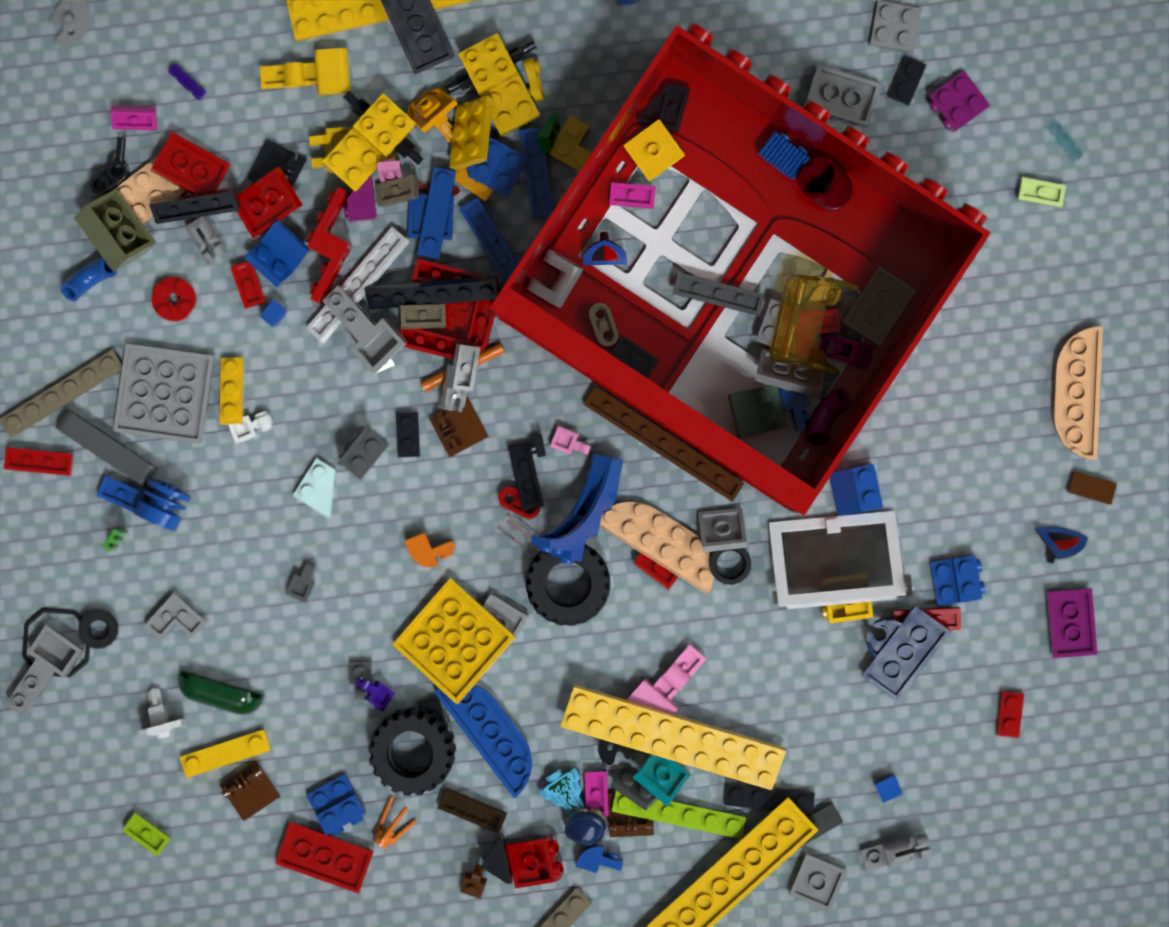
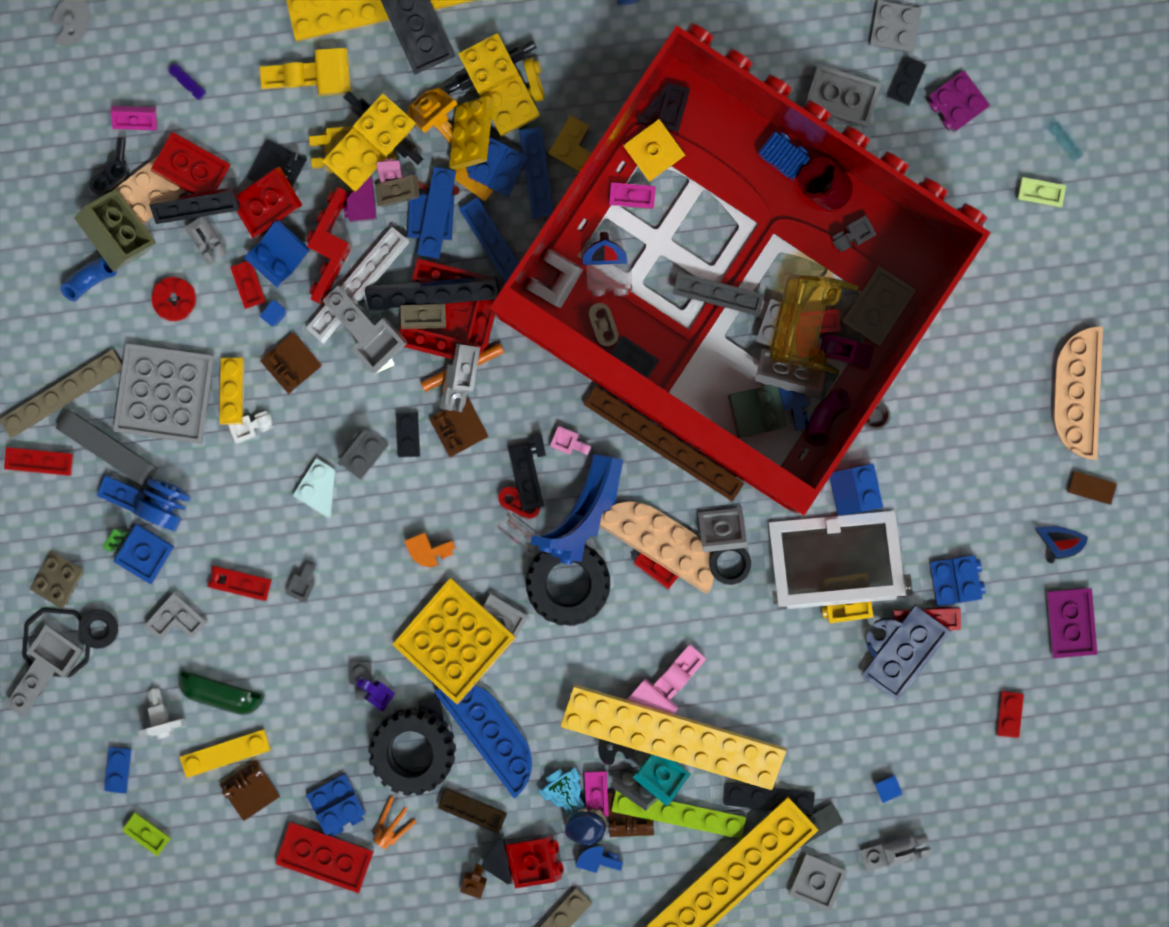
green plate [537,113,561,154] -> none
none -> dark tan hinge [30,550,84,609]
none -> blue plate [104,746,132,794]
none -> blue plate [113,523,175,584]
none -> red plate [207,565,272,601]
none -> reddish brown hinge [260,332,323,394]
none -> clear bracket [587,264,632,296]
none -> dark grey plate [832,215,877,253]
none -> dark grey wheel [864,402,890,430]

